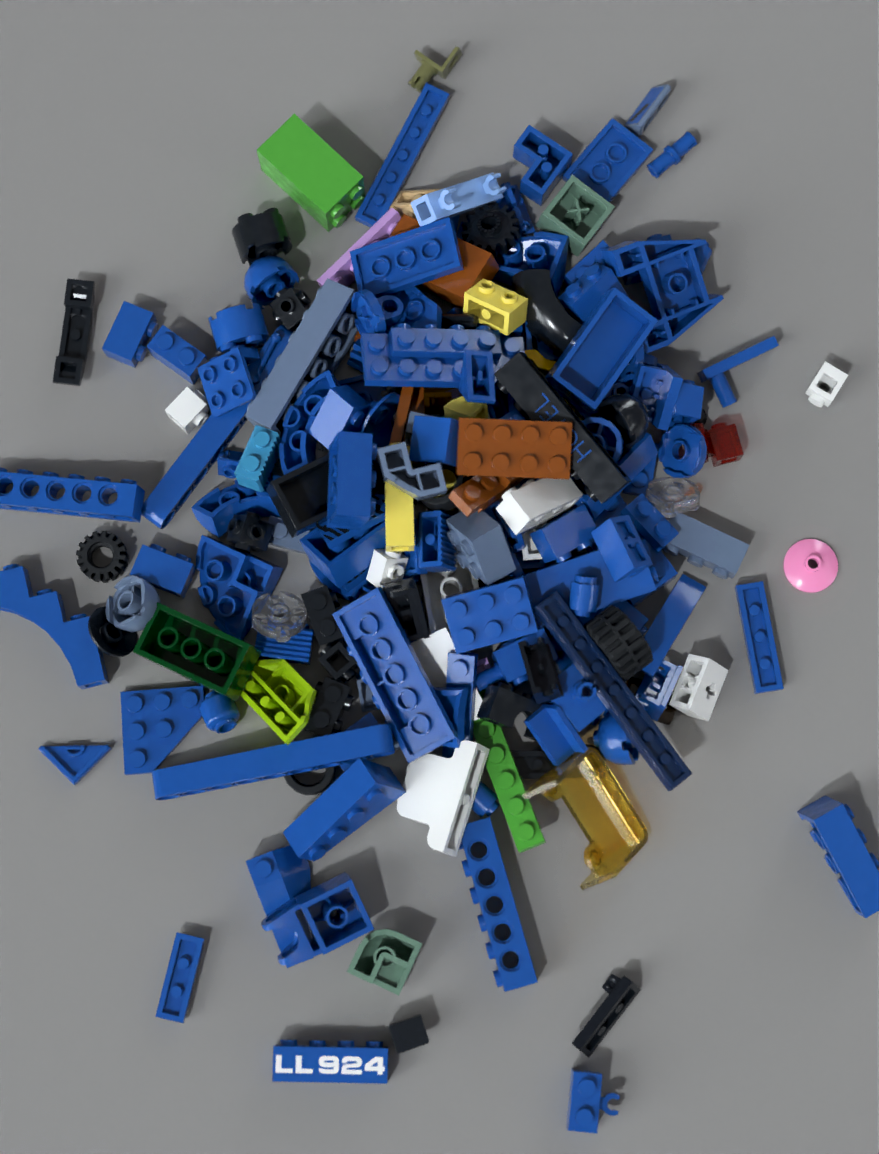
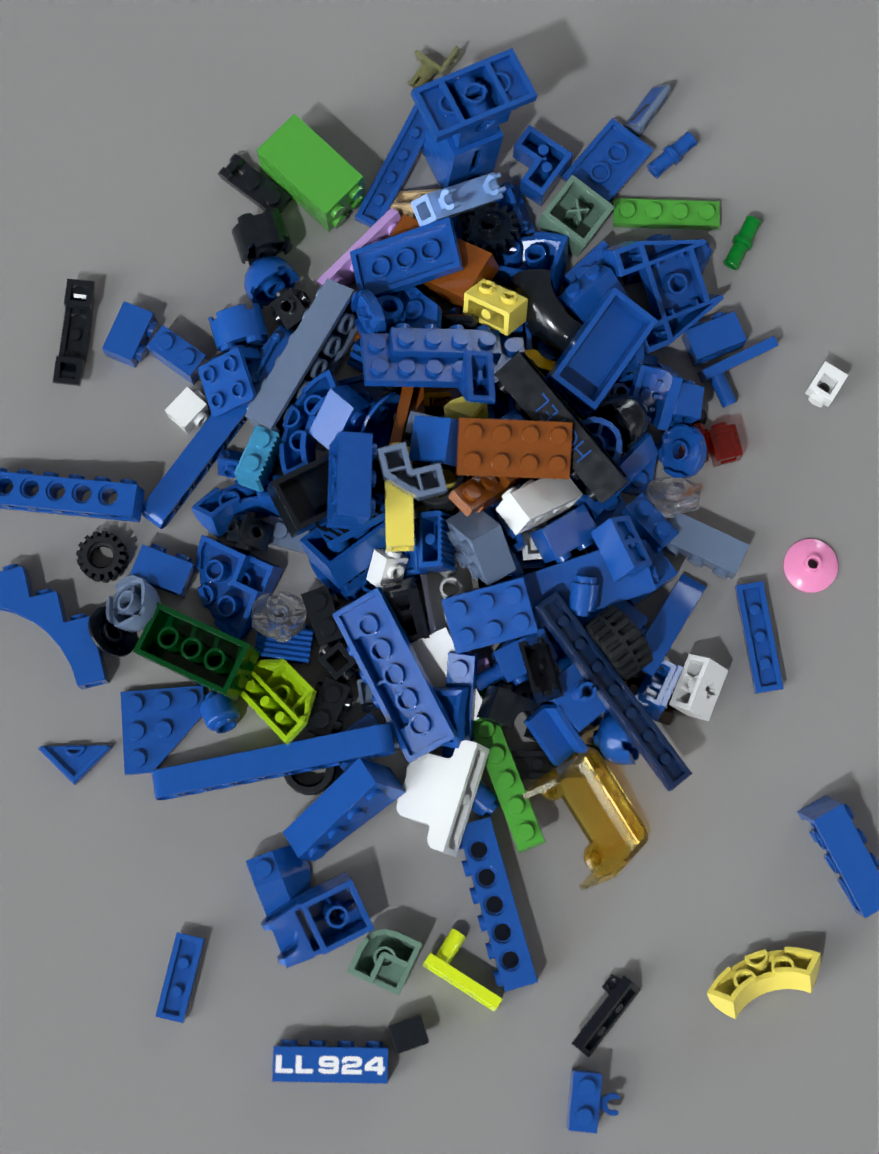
none -> black plate [218,153,292,214]
none -> blue brick [411,48,538,189]
none -> neon yellow piece [422,929,502,1012]
none -> bright green plate [613,198,720,230]
none -> blue brick [682,311,747,367]
none -> light yellow brick [707,947,821,1019]
none -> green pin [723,216,762,270]

